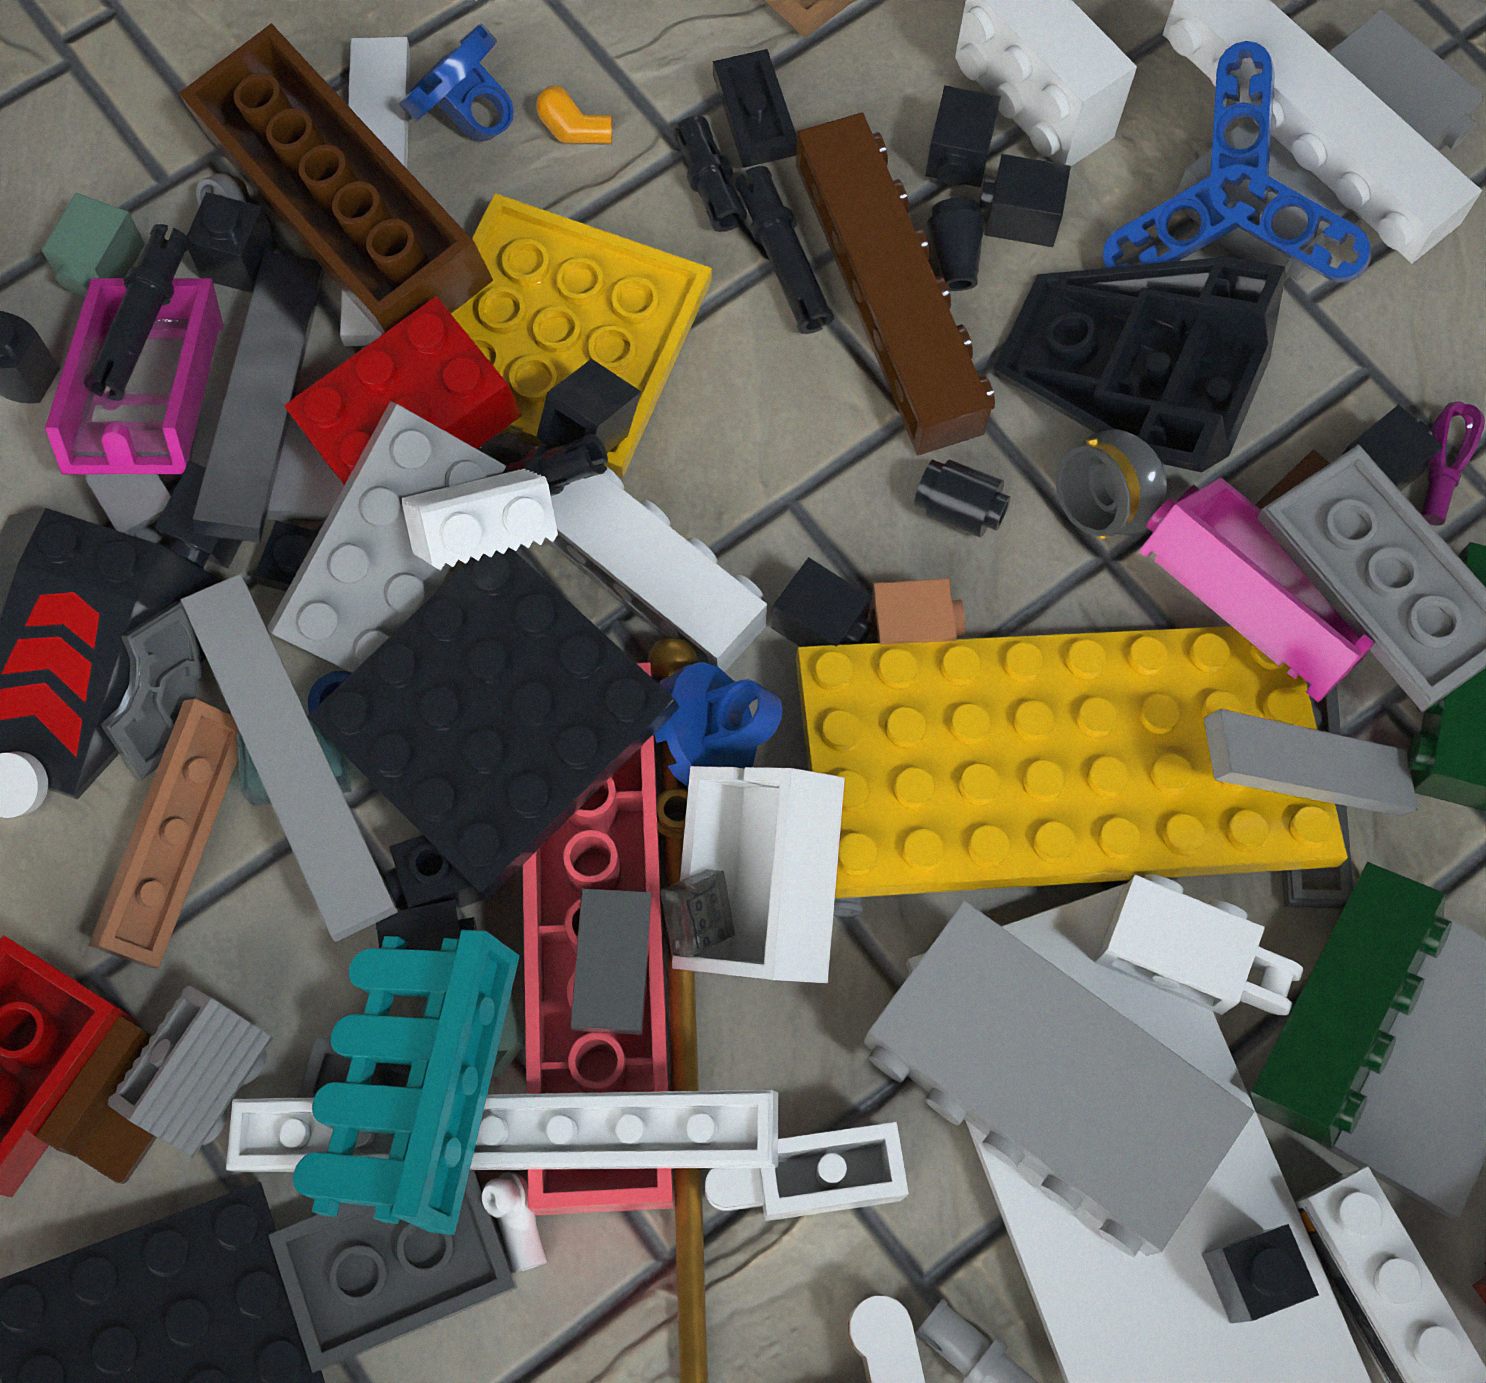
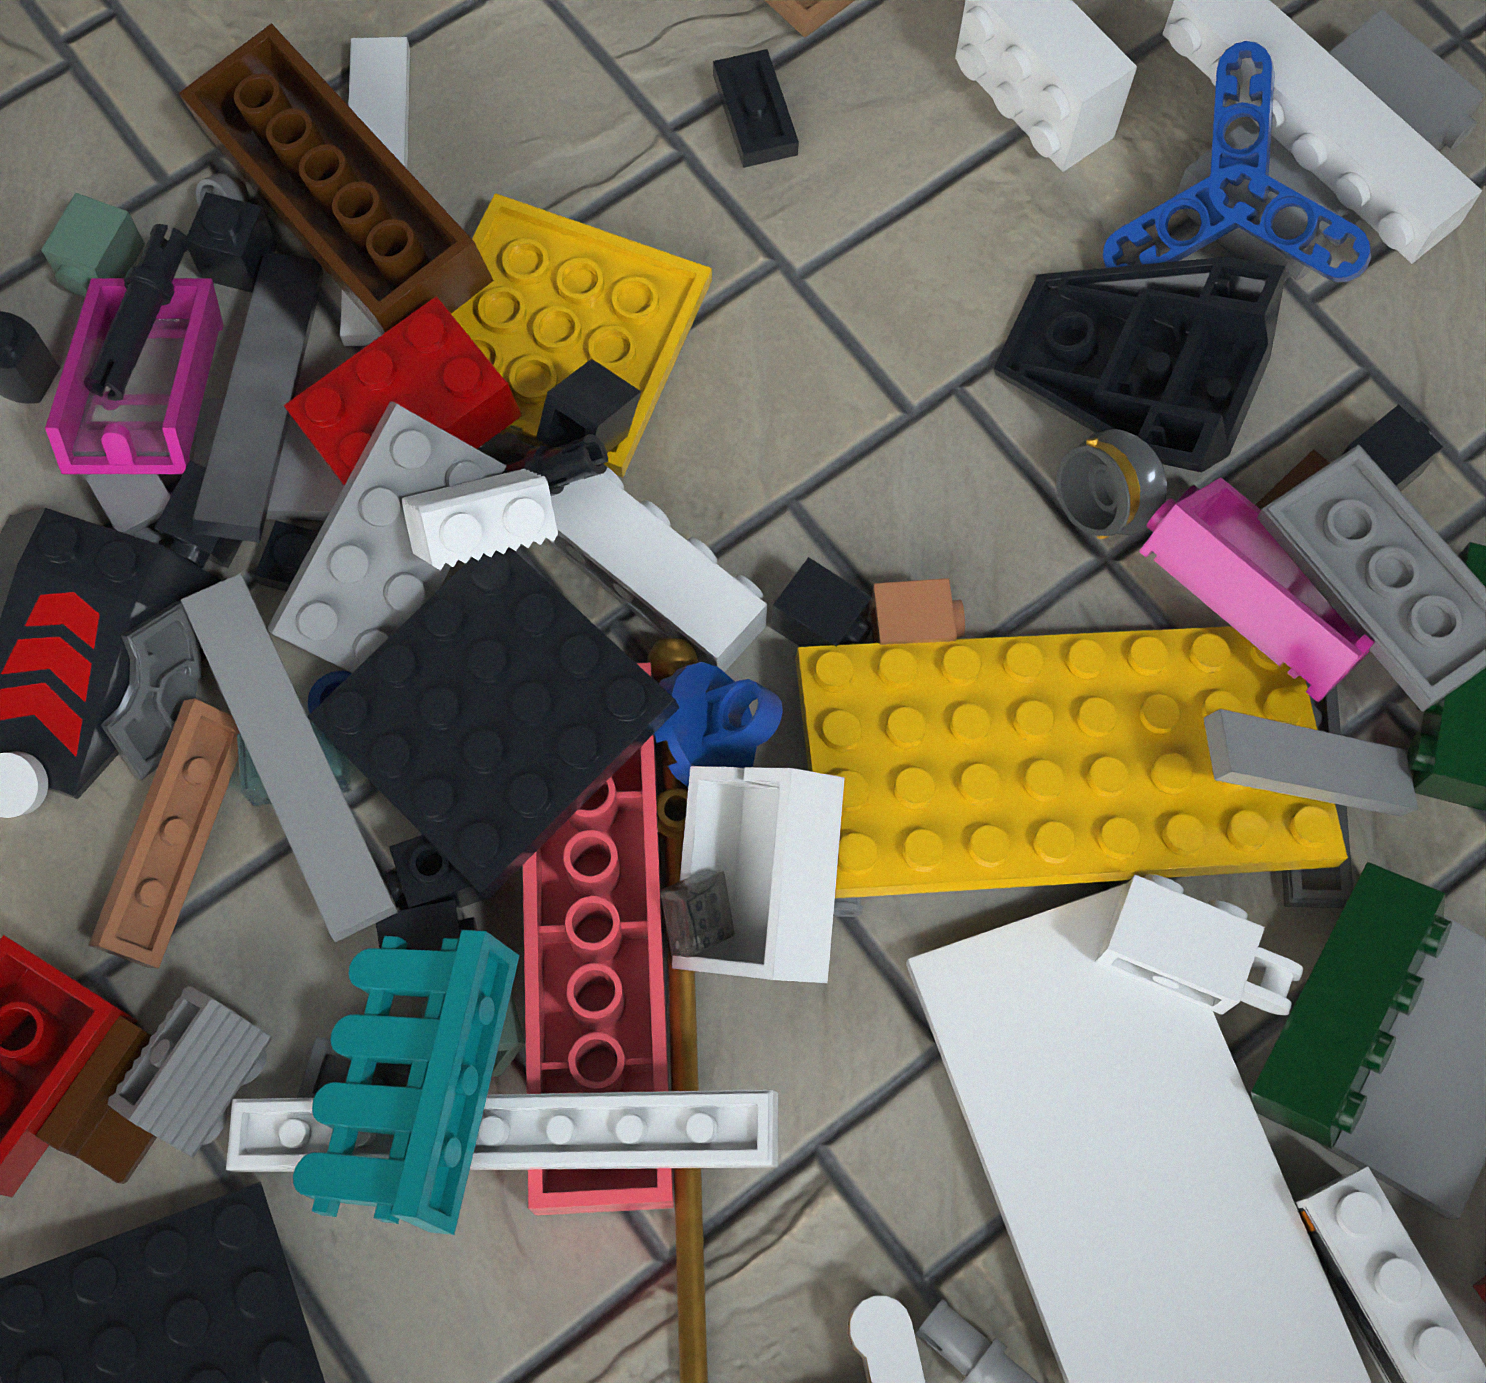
dark grey plate [268,1170,518,1373] -> none
blue tile [399,23,514,141] -> none
white arm [482,1172,547,1274] -> none
light orange arm [536,85,613,144] -> none
dark grey tile [571,888,652,1035] -> none
black pin [673,116,747,232] -> none
white brick [705,1122,909,1221] -> none
black pin [735,166,834,334] -> none
reddish brown brick [795,112,995,456] -> none
light grey brick [863,900,1255,1257] -> none
black brick [914,459,1011,538] -> none
black brick [925,85,1001,188] -> none
black cone [927,198,985,291] -> none
black brick [979,154,1071,247] -> none
black brick [1202,1224,1319,1324] -> none
magenta piece [1421,401,1485,526] -> none

